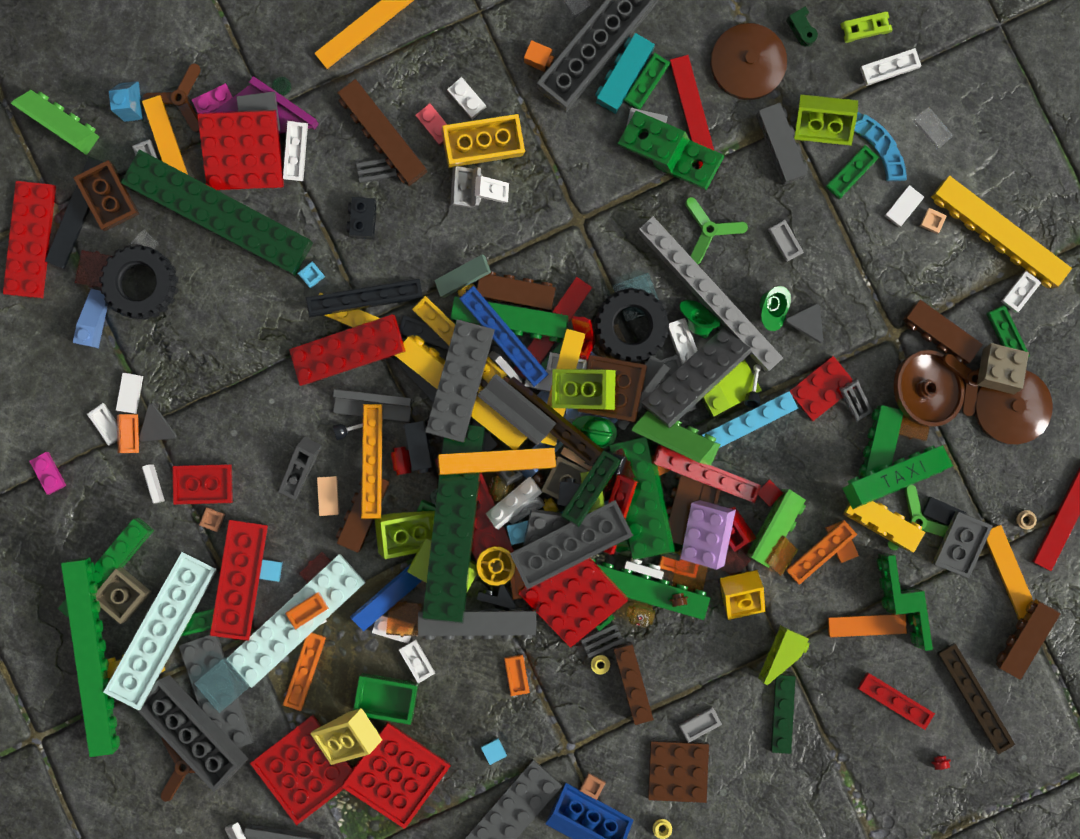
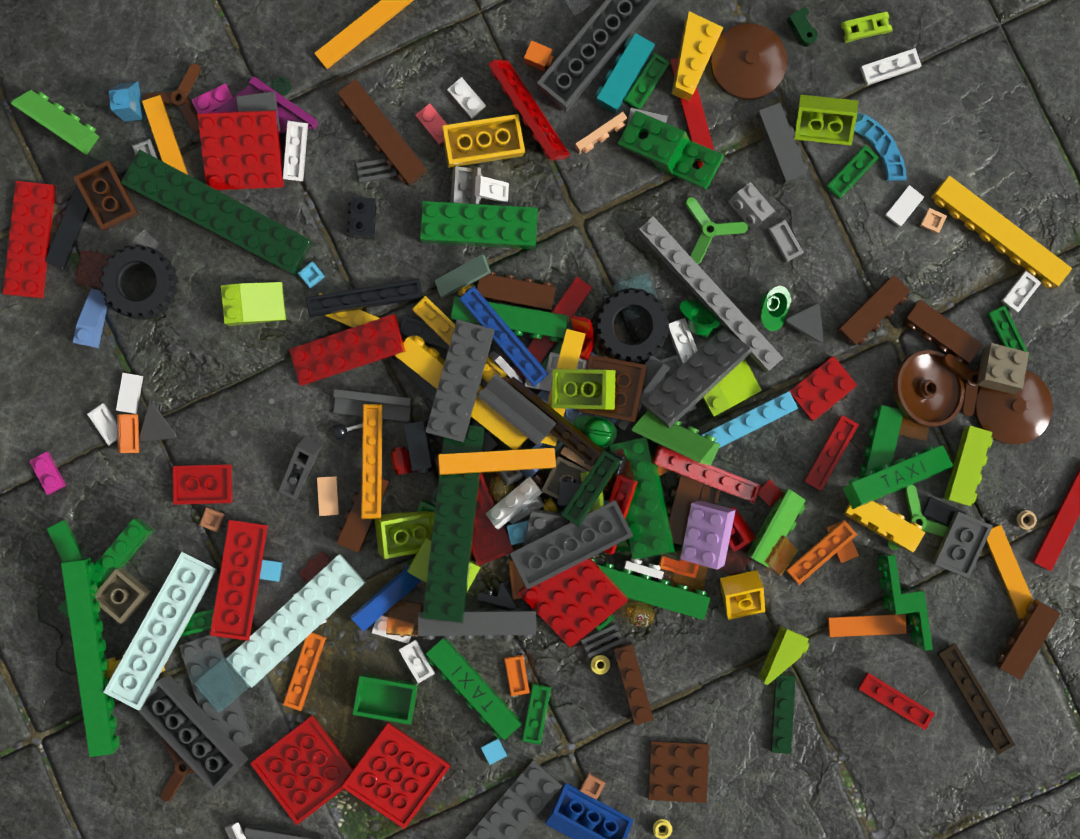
white tile [142,464,165,503] -> none
orange tile [285,592,329,630] -> none
light yellow slope [310,708,382,765] -> none
yellow cylinder [476,546,516,586] -> none
reddish brown plate [669,593,688,607] -> none
light grey tile [679,707,722,743] -> none
black hinge [744,364,761,408] -> none
dark grey tile [839,379,873,421] -> none
clear tile [913,107,954,149] -> none
red plate [931,755,951,770] -> none
none -> green tile [47,520,84,562]
none -> lime slope [221,282,286,326]
none -> green brick [420,201,538,250]
none -> green brick [426,638,522,740]
none -> red plate [488,60,571,160]
none -> green tile [522,683,551,745]
none -> light nougat plate [575,112,627,154]
none -> yellow wedge [672,11,723,101]
none -> light grey bracket [728,182,775,230]
none -> red plate [803,415,859,491]
none -> reddish brown brick [836,275,910,346]
none -> lime brick [944,426,993,506]

